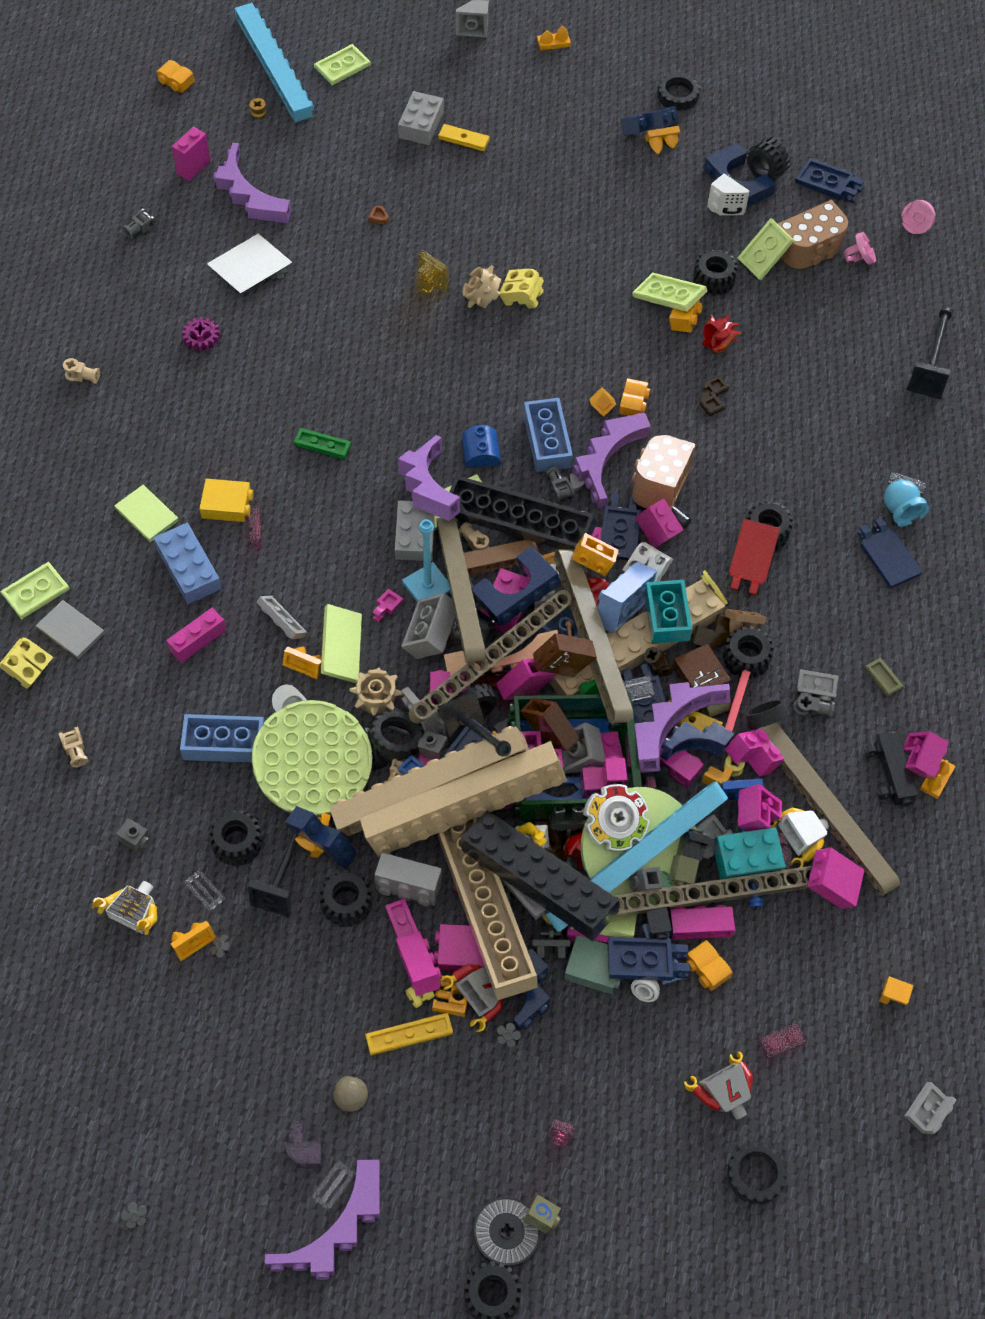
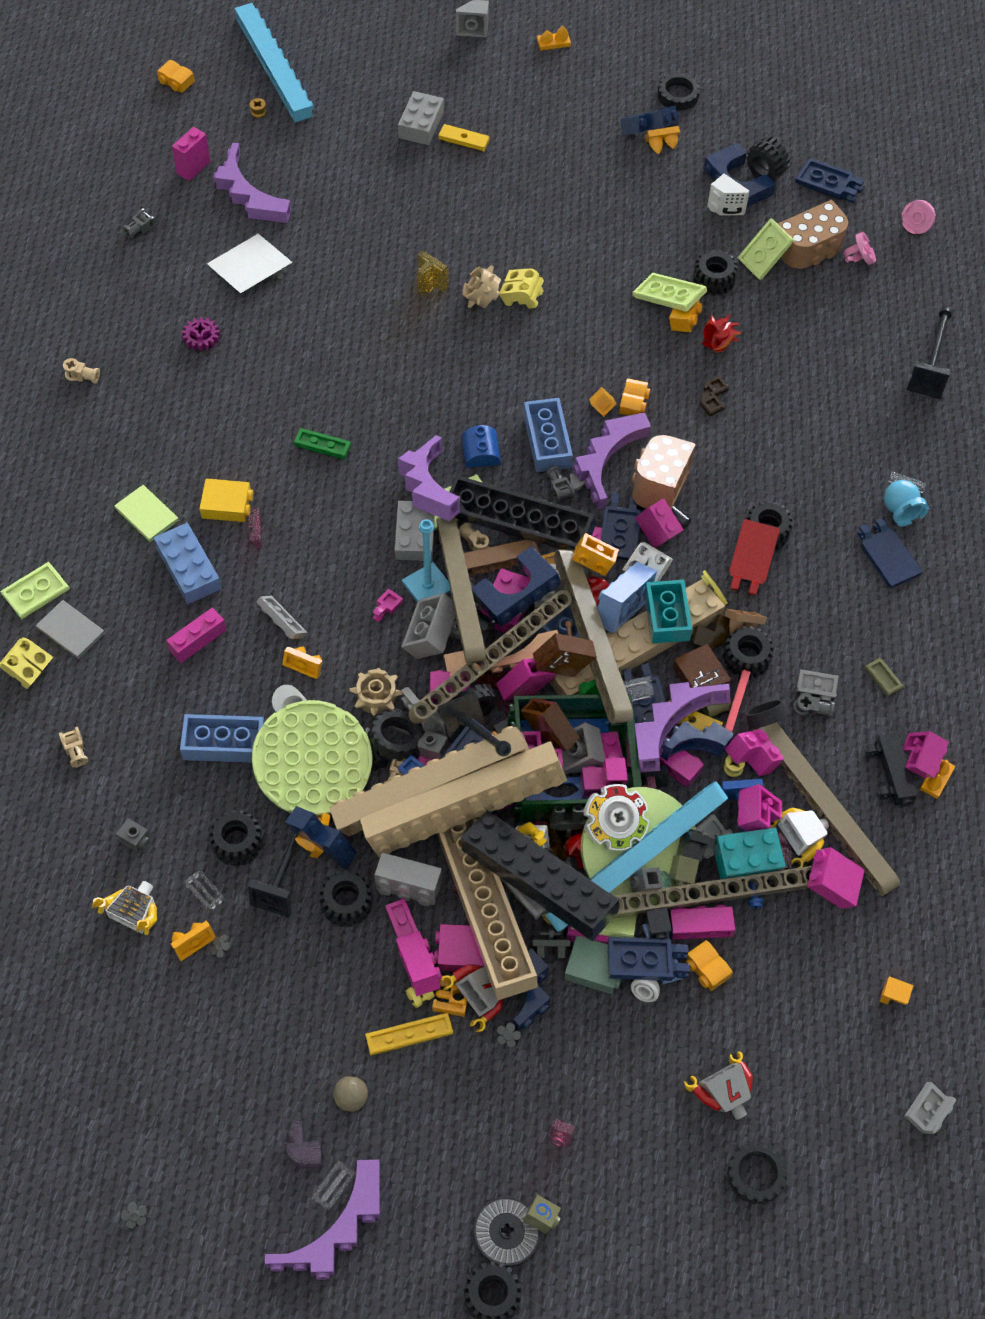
yellowish green tile [314,44,371,85] -> none
yellowish green tile [321,604,362,683] -> none
dark orange tile [368,206,389,224] -> none
dark brown connector [644,647,673,677] -> none
light orange panel [702,766,734,786] -> none
clear pink plate [759,1023,807,1059] -> none

